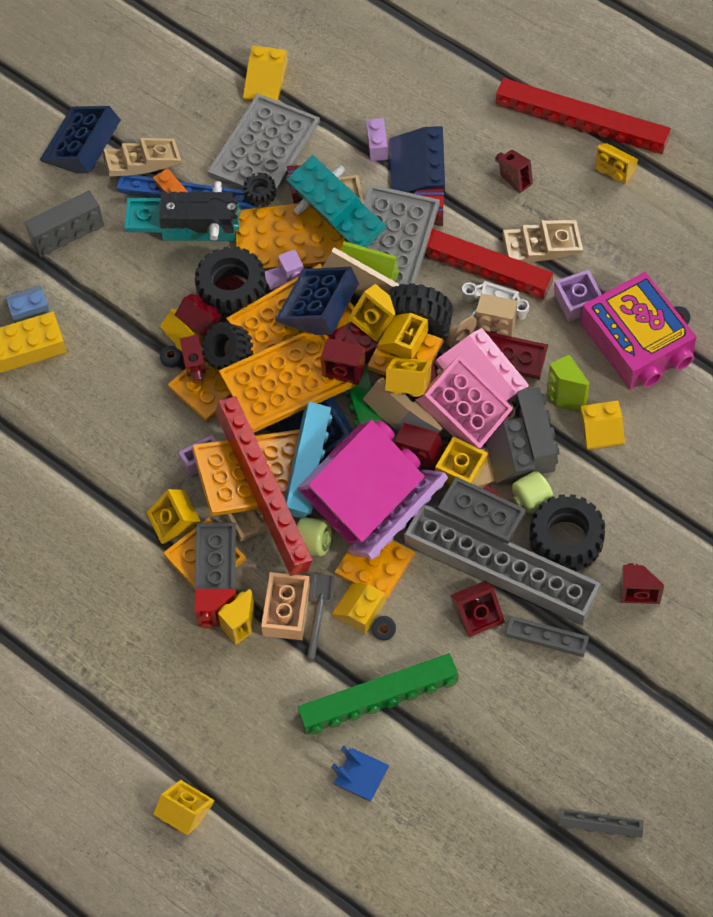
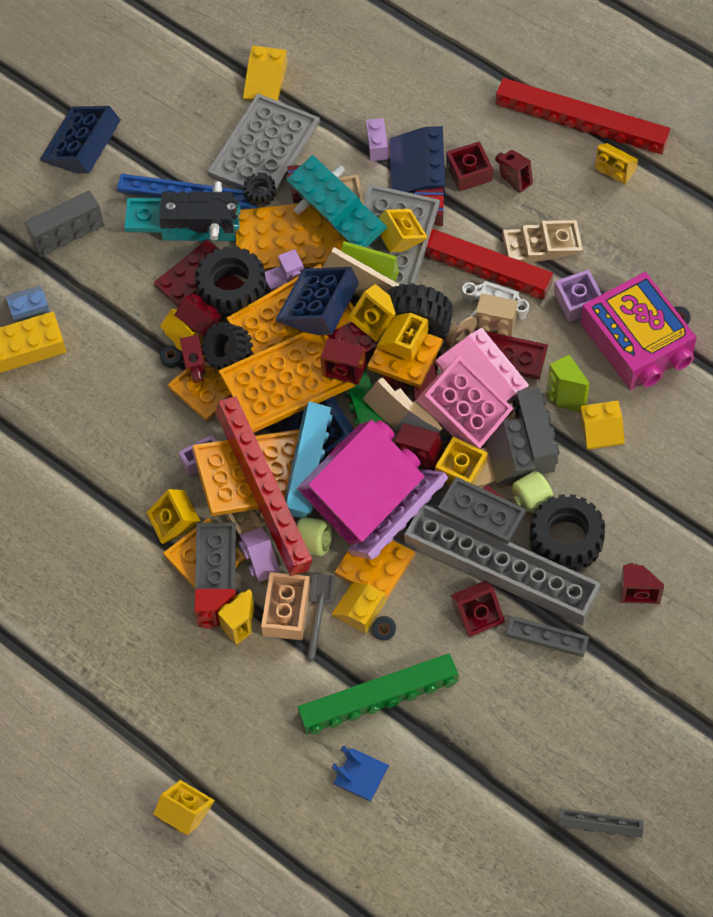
tan slope [103,138,182,176] -> none
orange plate [153,168,188,193] -> none
yellow brick [385,357,432,397] -> none
none -> dark red plate [154,239,220,307]
none -> lavender brick [239,527,280,582]
none -> yellow slope [379,209,428,253]
none -> dark red brick [446,141,493,192]

